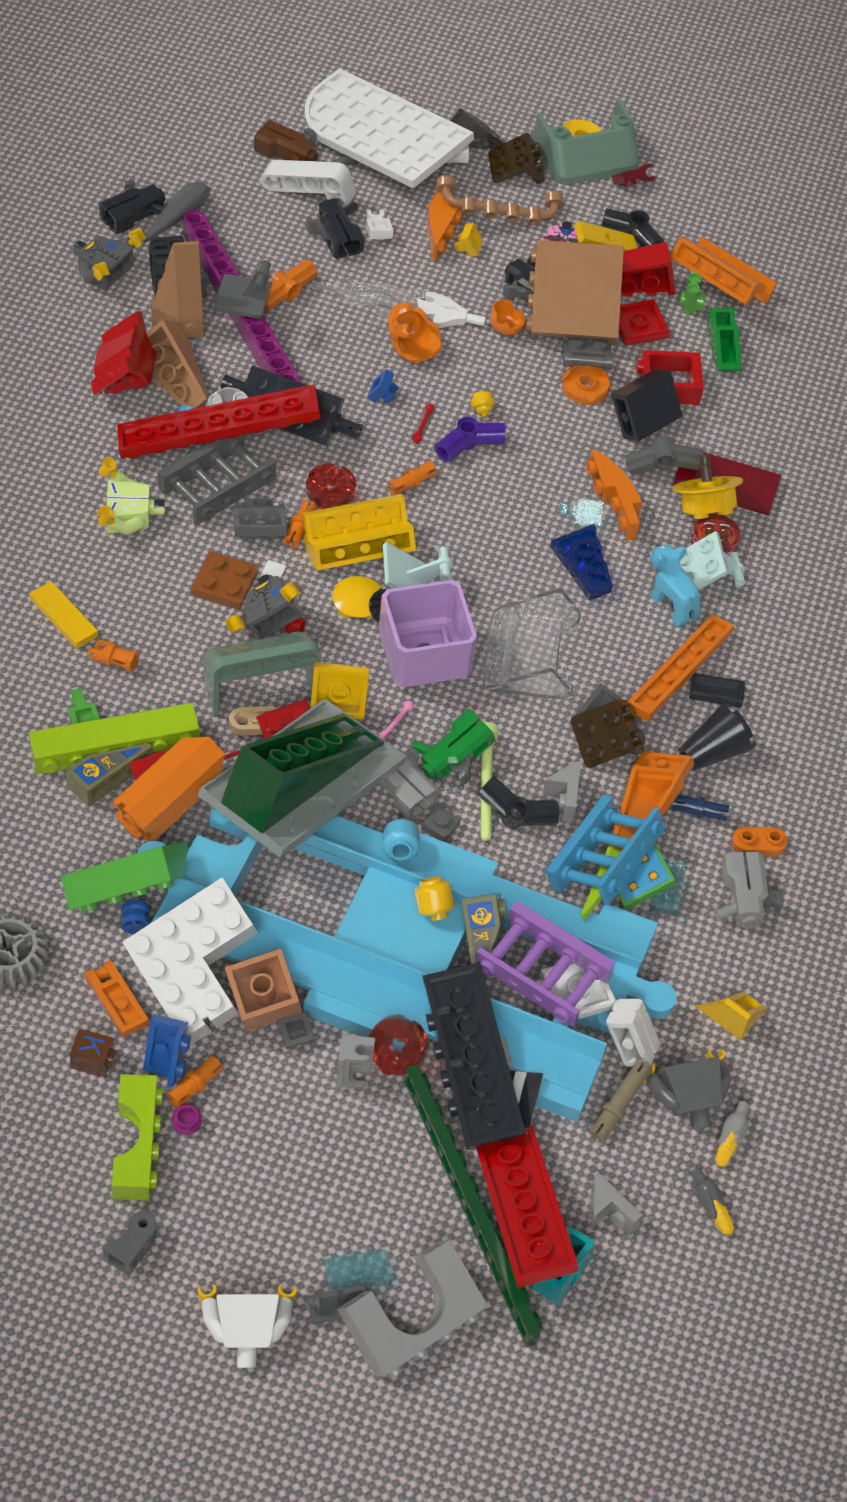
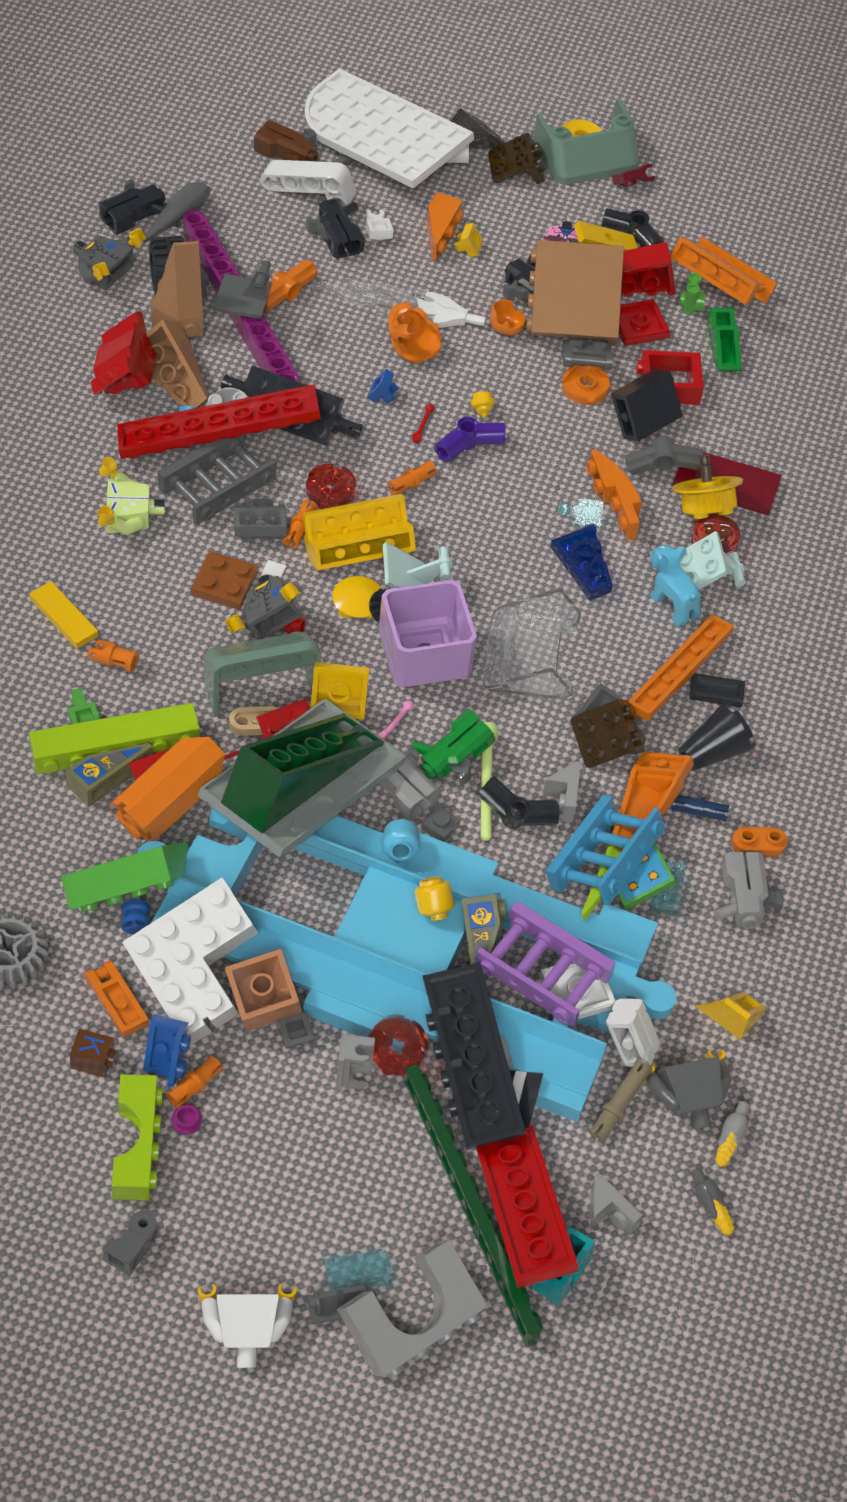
medium nougat bar [437,175,563,225] -> none

